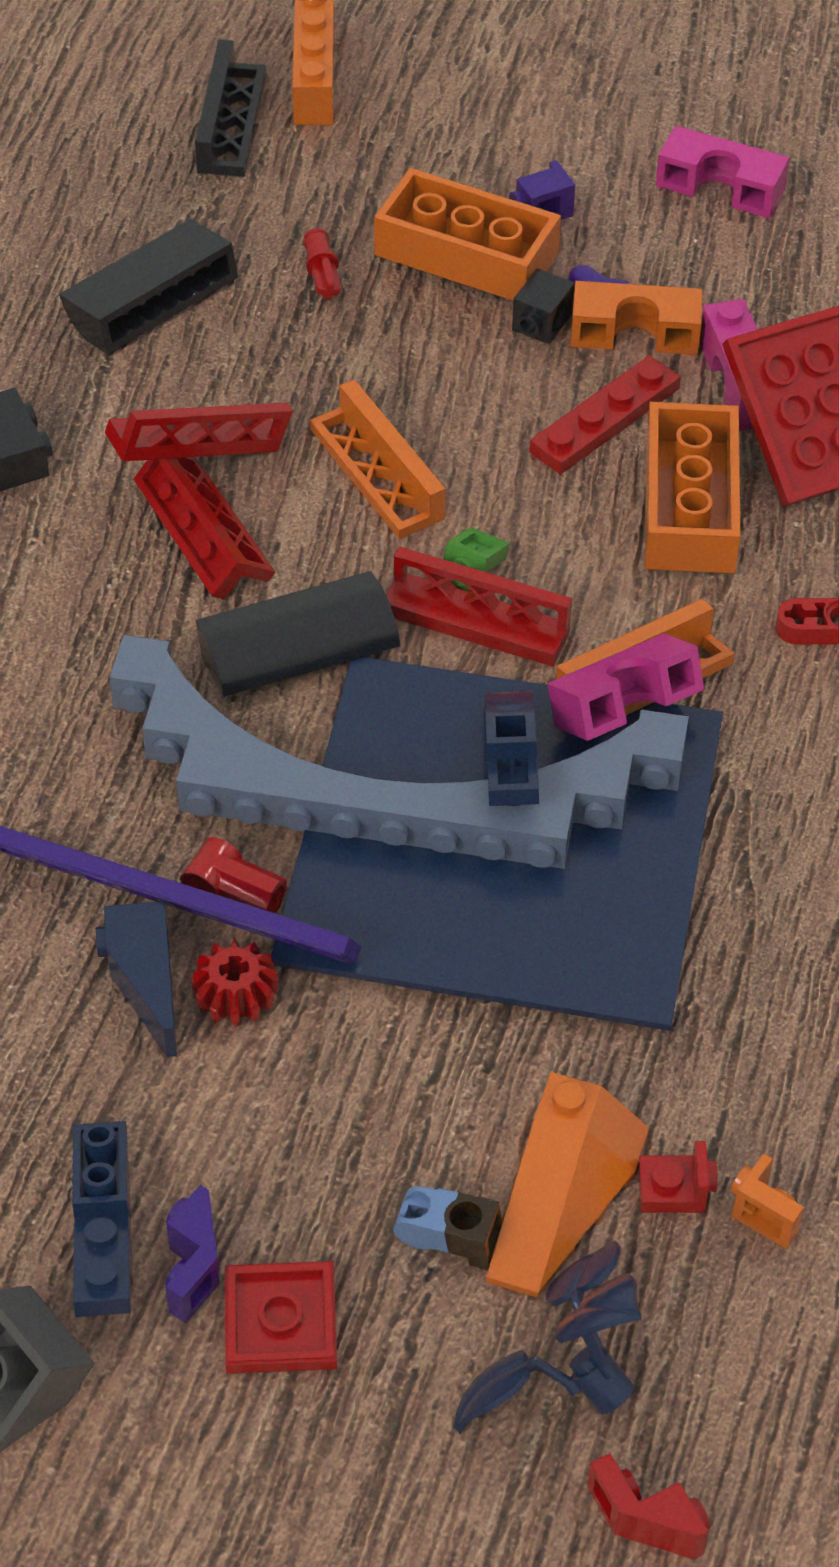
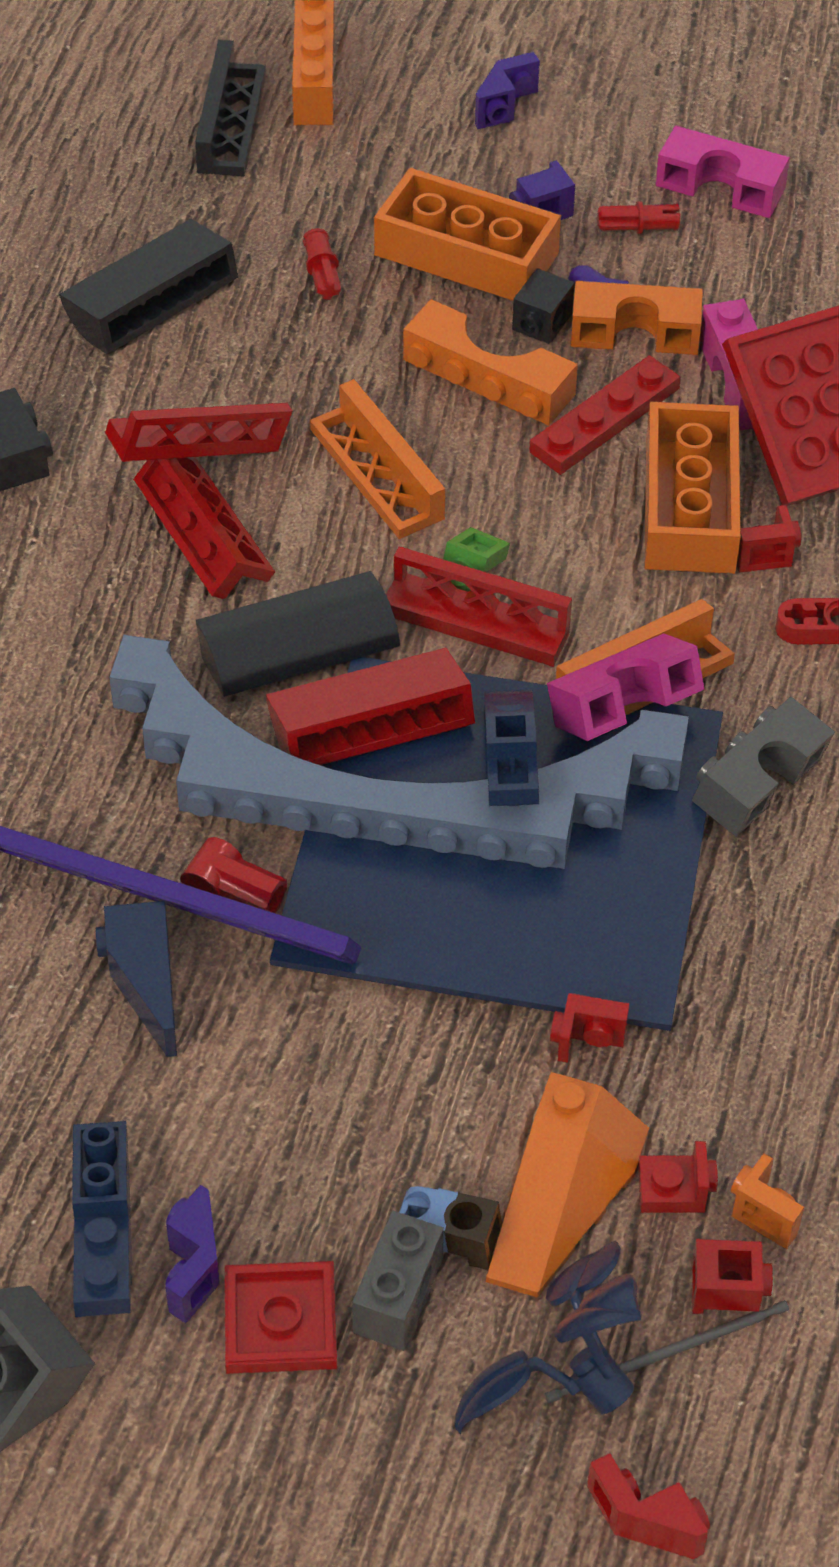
red gear [191,937,279,1028] -> none
none -> red brick [266,647,475,765]
none -> dark grey brick [352,1210,444,1351]
none -> orange arch [403,299,578,426]
none -> dark purple slope [475,52,540,130]
none -> dark grey piece [545,1300,789,1403]
none -> red bracket [550,993,630,1063]
none -> red axle [597,201,680,234]
none -> red brick [691,1239,773,1314]
none -> dark grey arch [692,696,835,837]
none -> red bracket [737,505,801,573]

